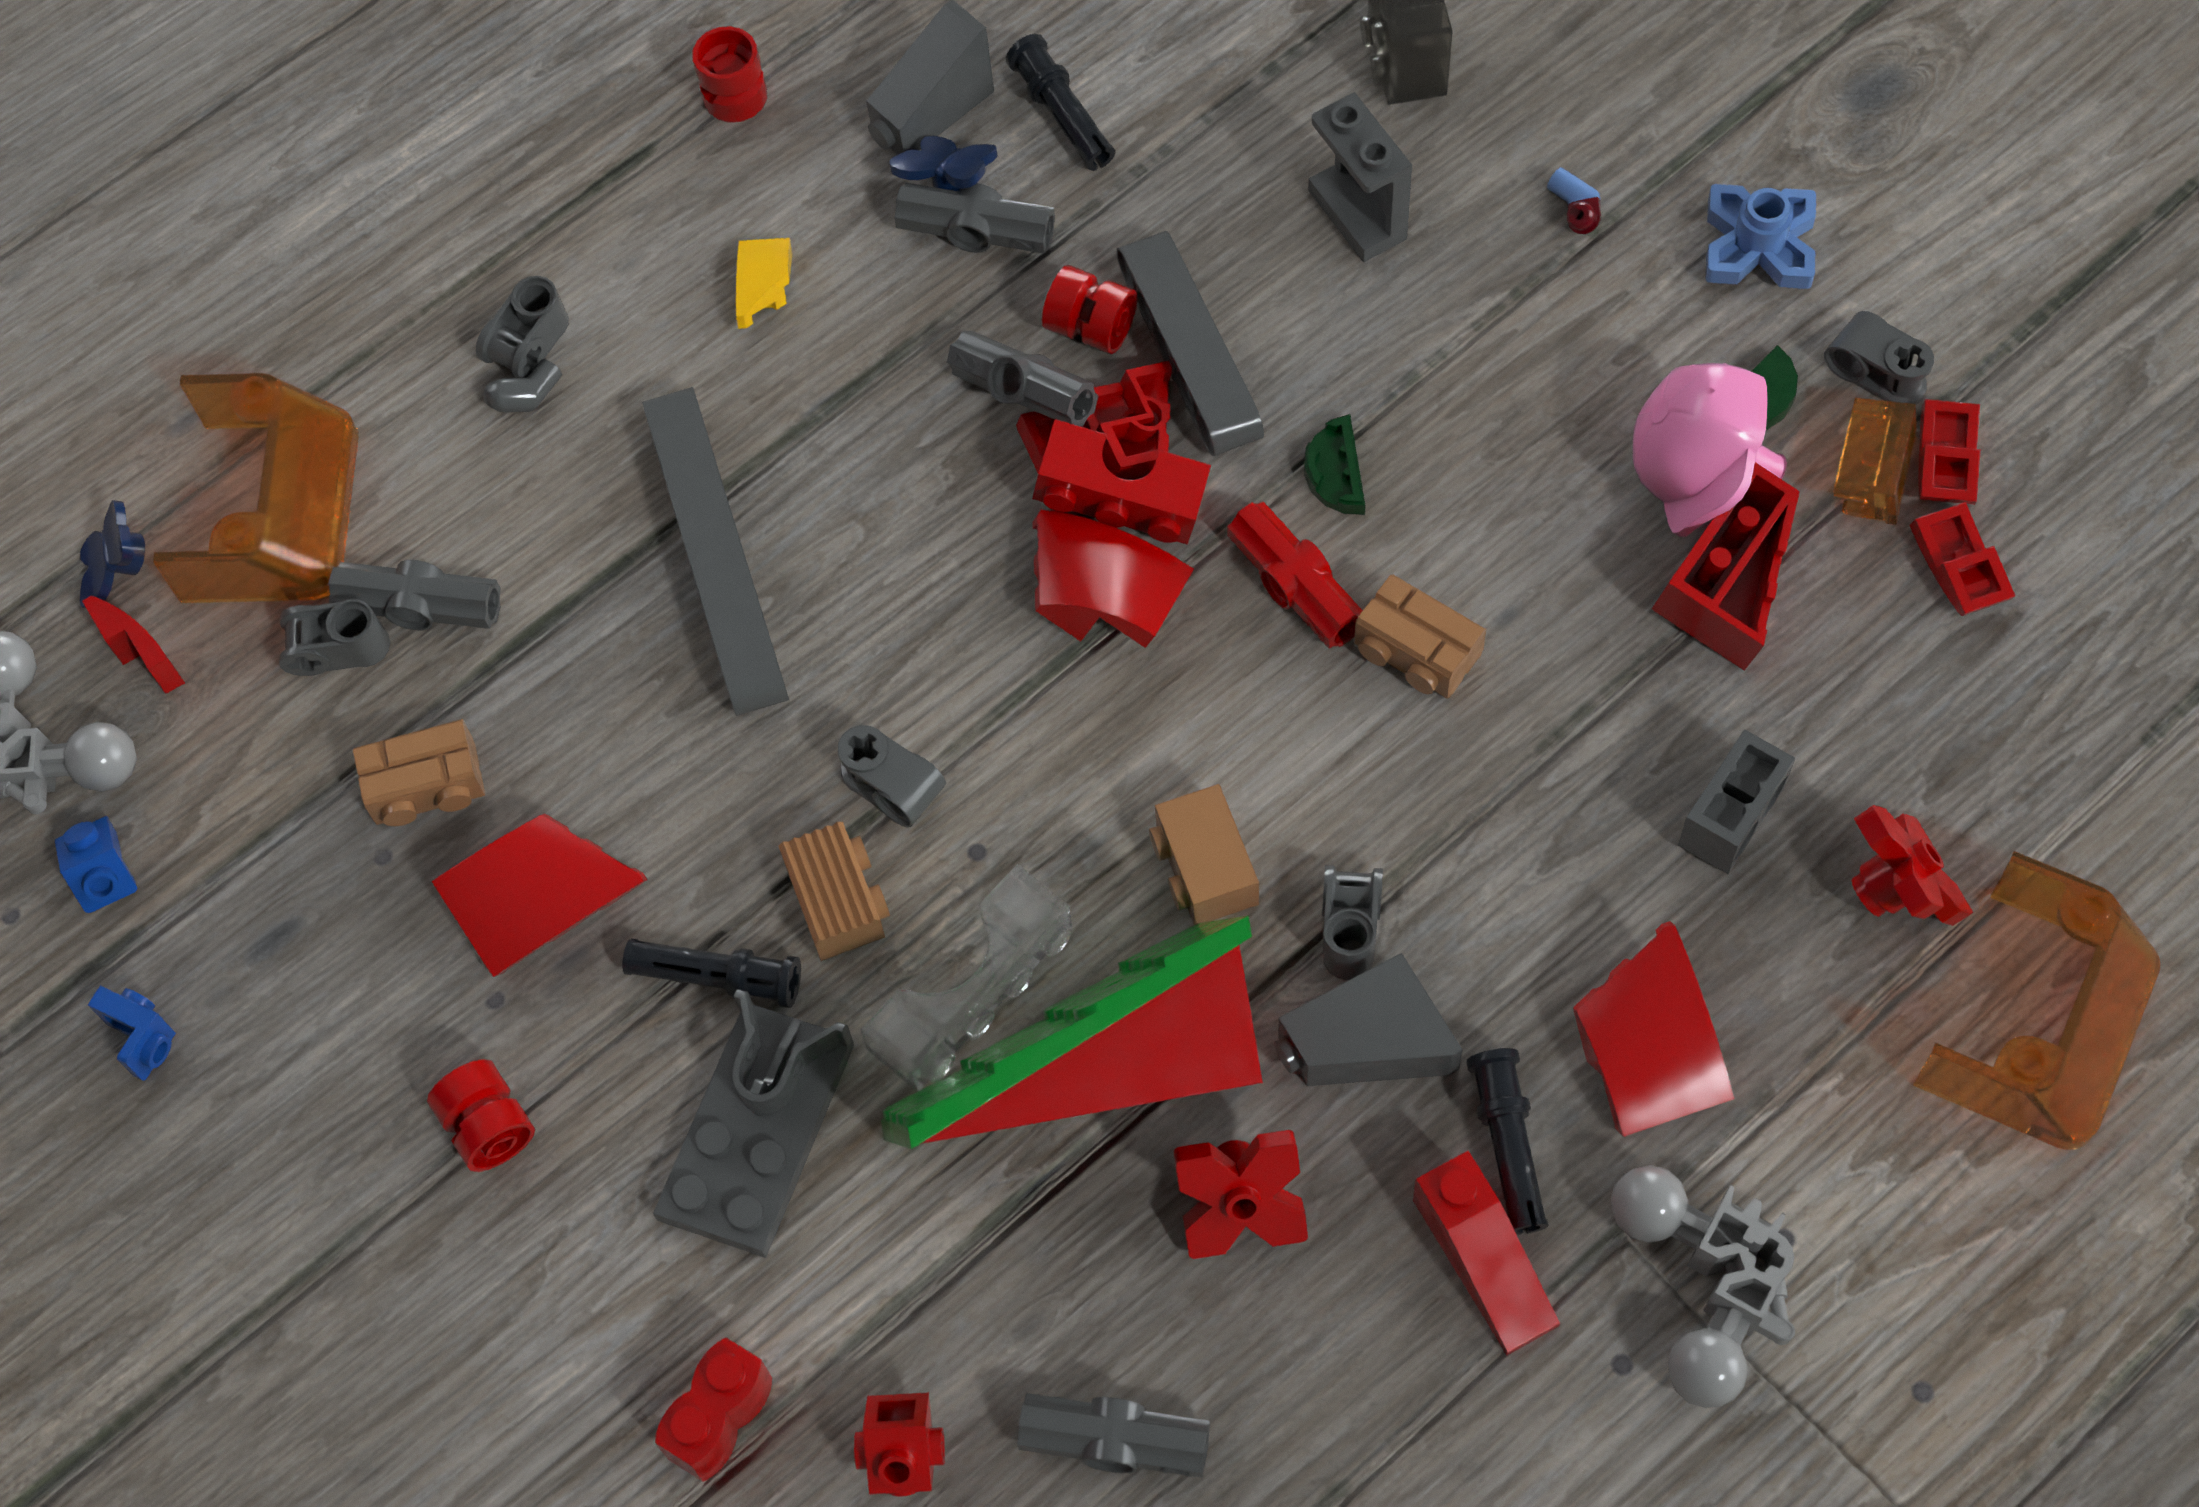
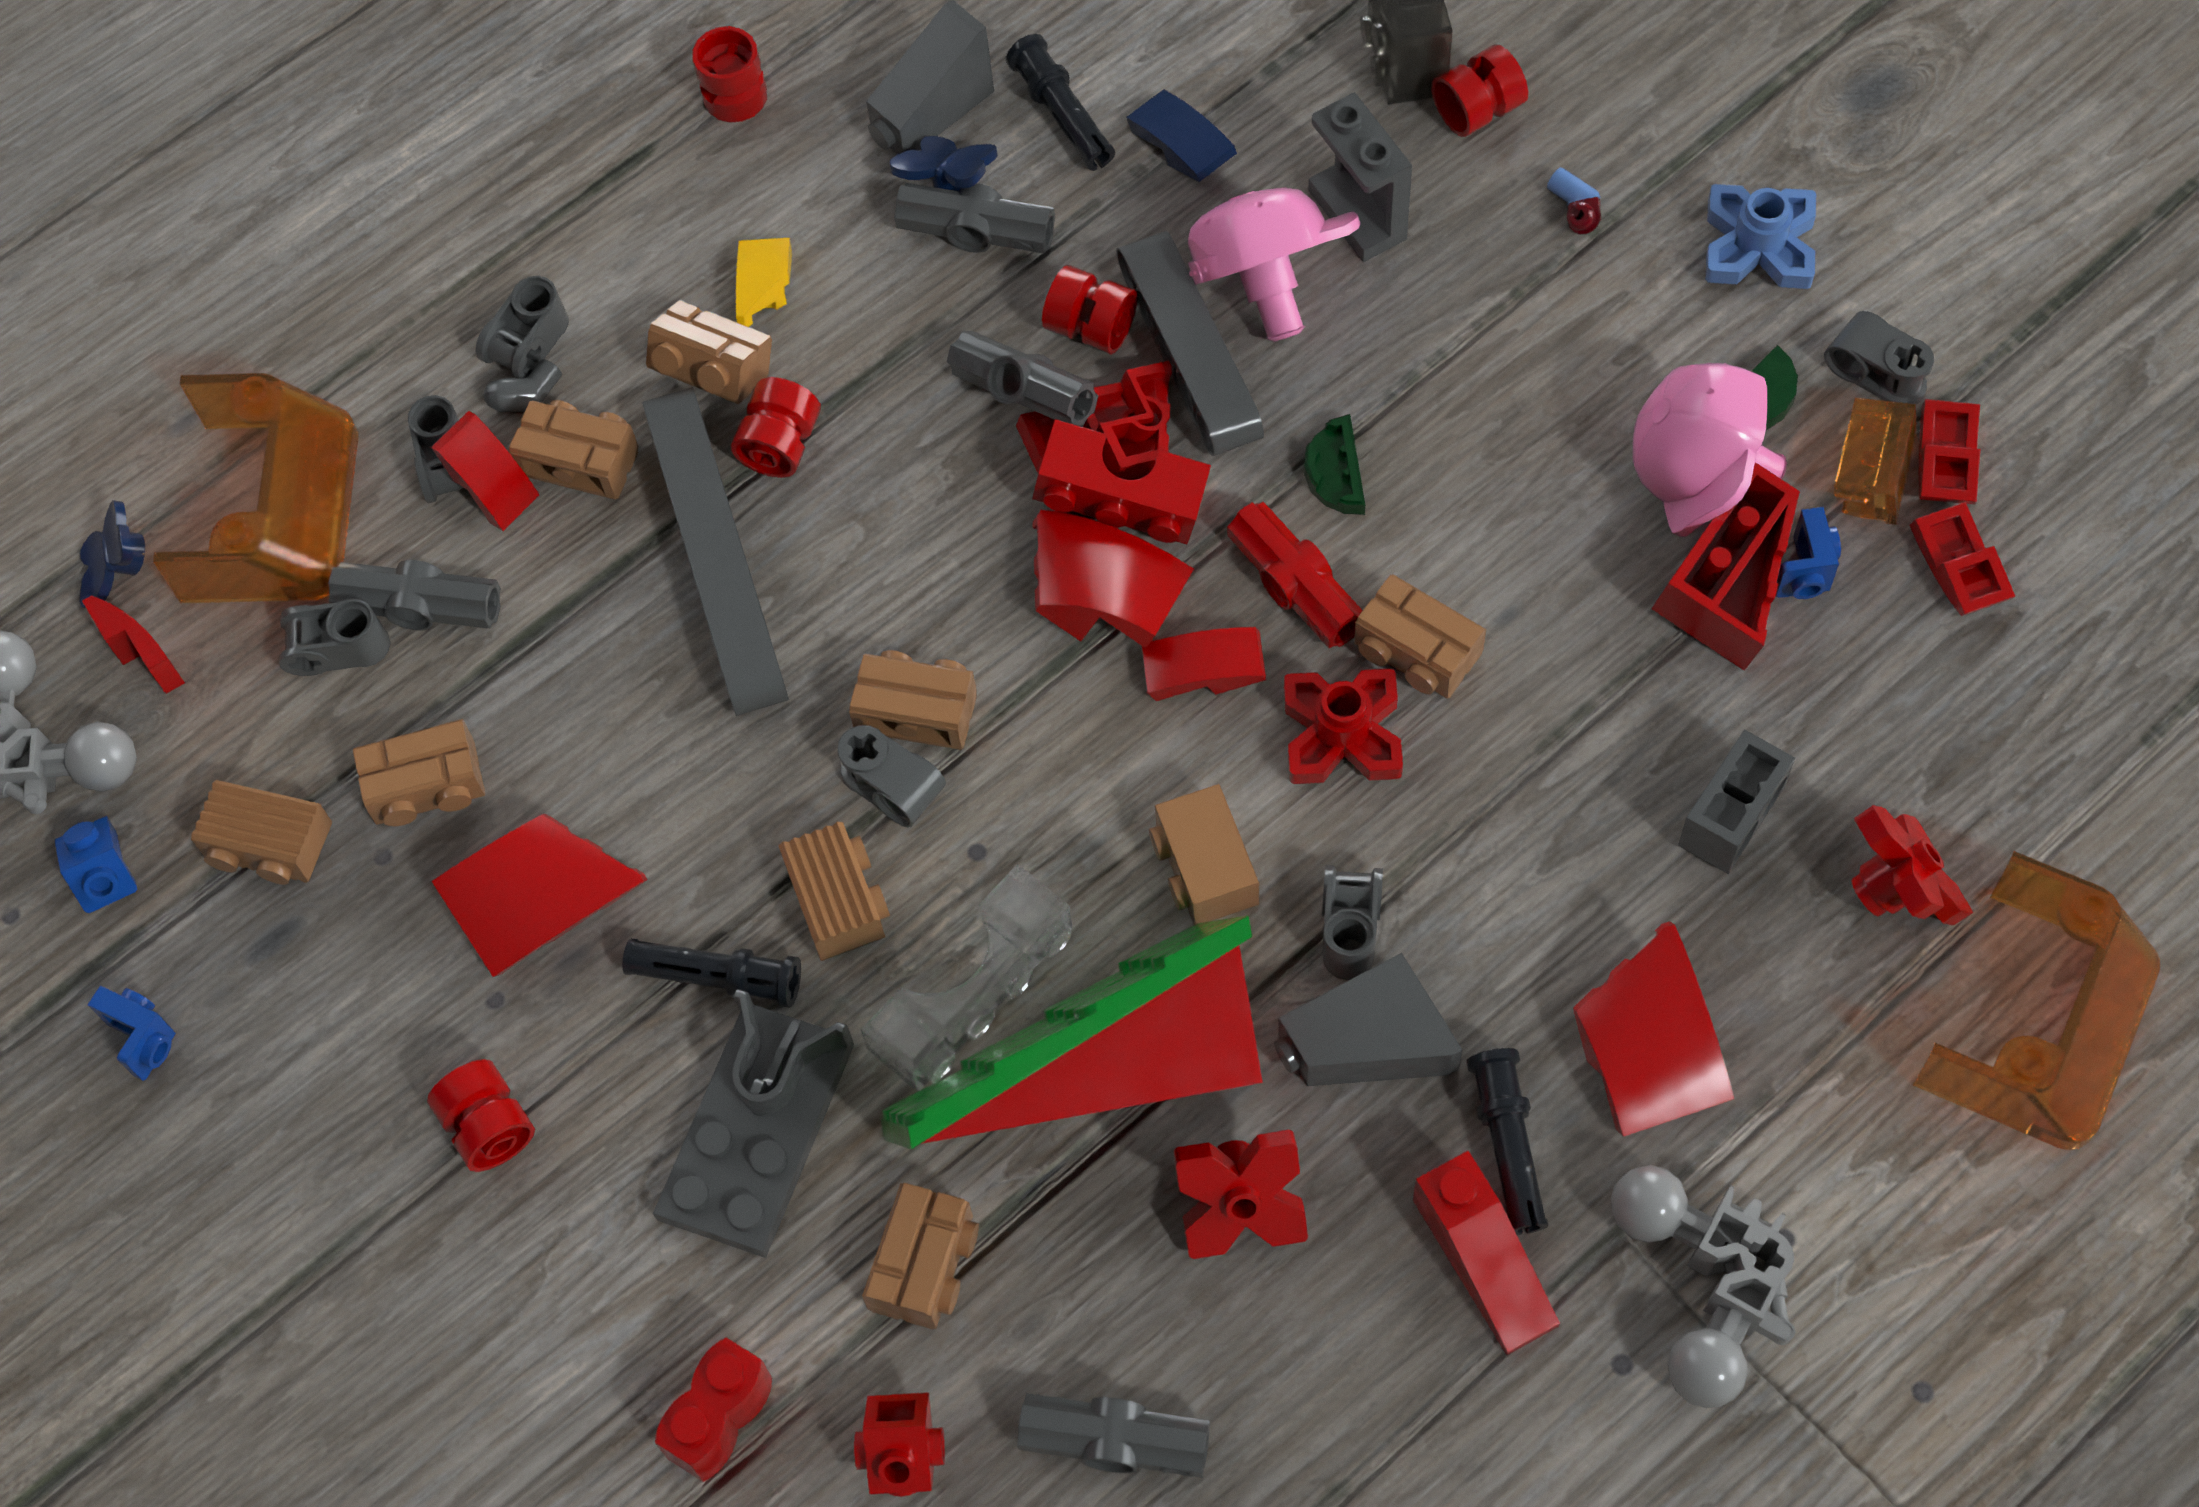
none -> medium nougat brick [191,780,332,885]
none -> dark grey piece [408,395,464,503]
none -> red slope [431,411,540,531]
none -> medium nougat brick [509,400,639,500]
none -> medium nougat brick [646,300,772,404]
none -> red wheel [731,377,821,478]
none -> medium nougat brick [849,650,977,750]
none -> medium nougat brick [862,1182,979,1329]
none -> dark blue slope [1126,89,1237,182]
none -> red slope [1142,627,1266,701]
none -> bright pink piece [1188,187,1361,342]
none -> red plant [1284,669,1403,784]
none -> red wheel [1431,44,1529,137]
none -> blue bracket [1776,507,1841,599]

